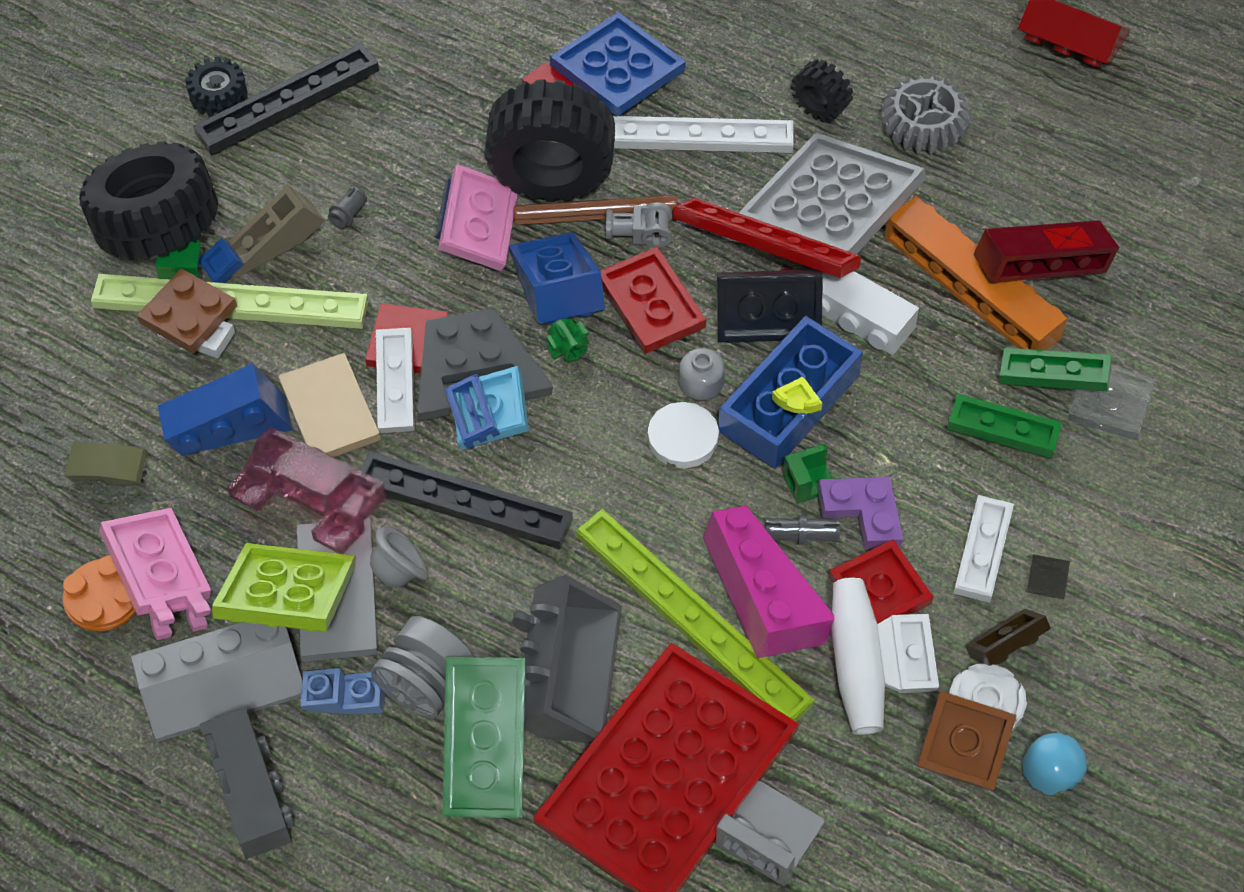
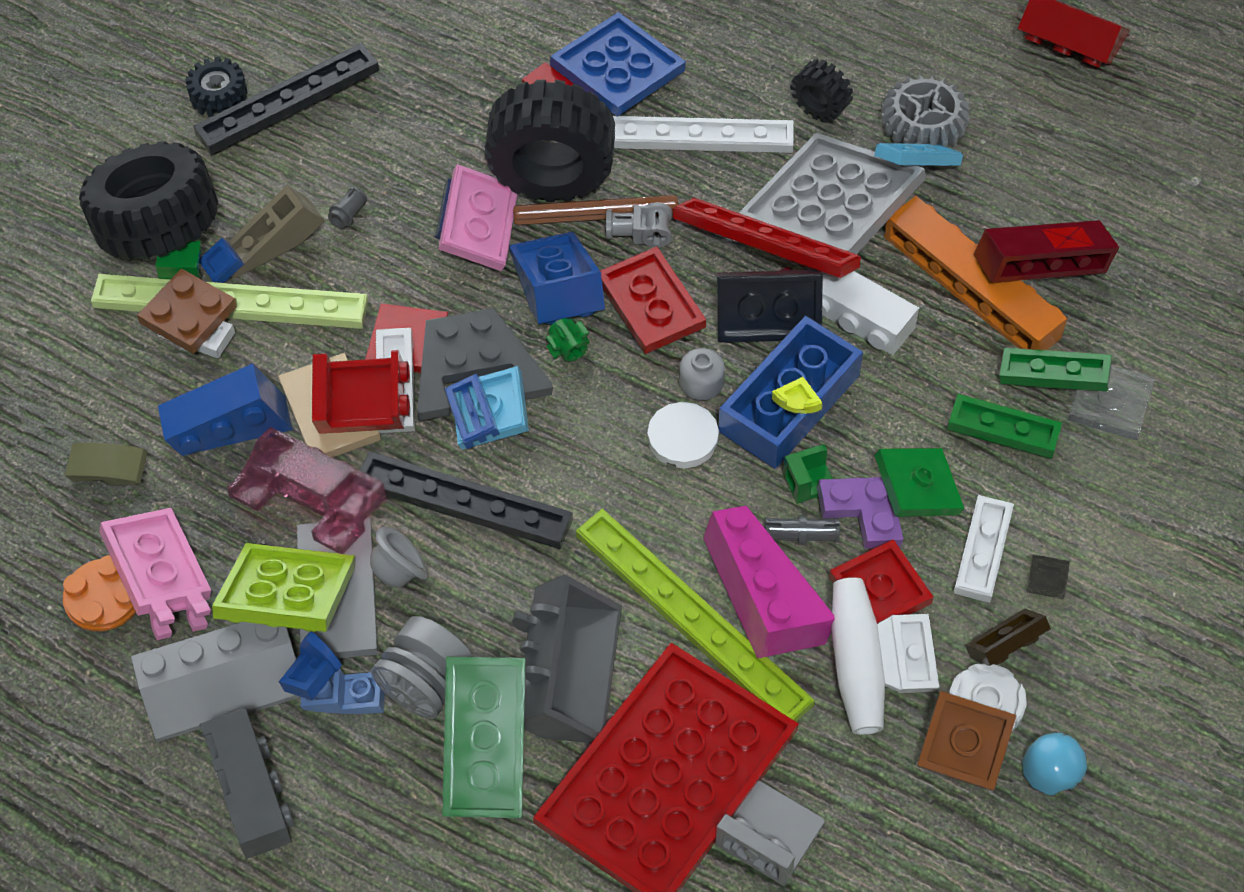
none -> blue tile [278,631,342,700]
none -> red panel [312,350,410,434]
none -> medium azure tile [874,143,963,166]
none -> green plate [874,448,965,517]

